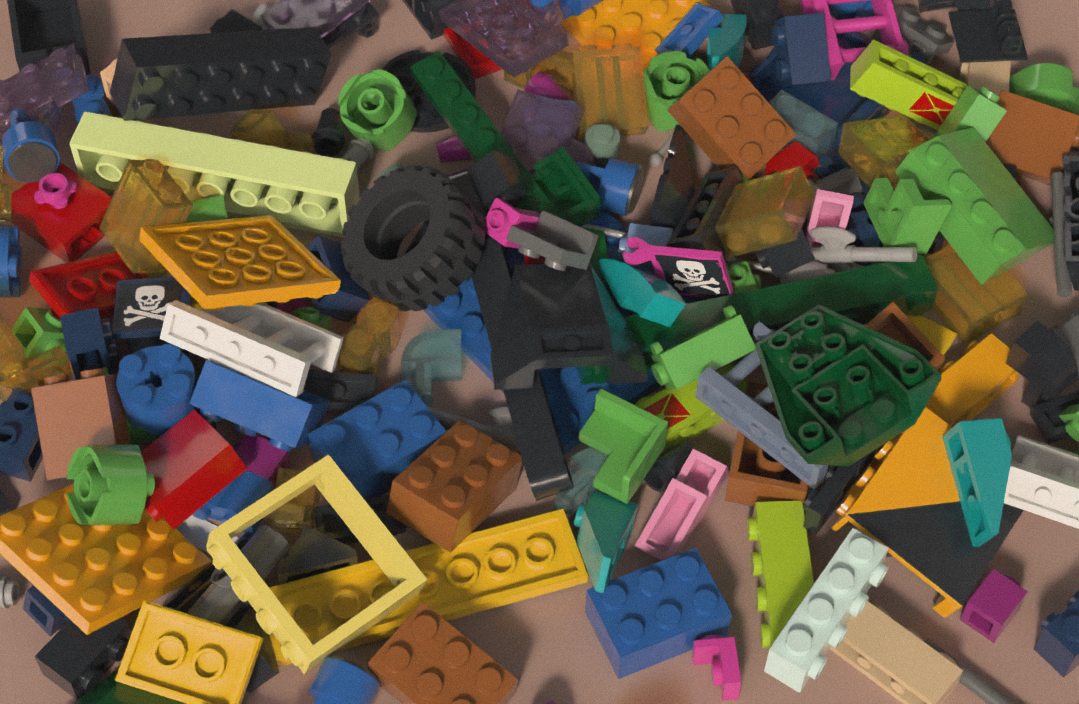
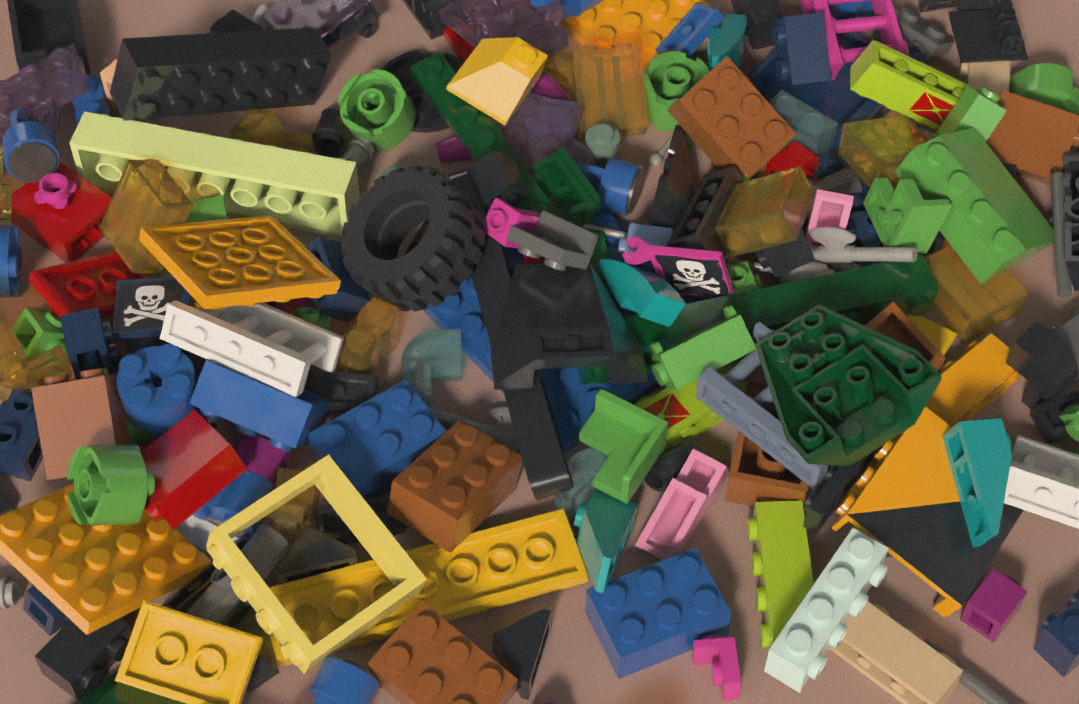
none -> yellow slope [446,37,548,125]
none -> black slope [493,609,551,700]

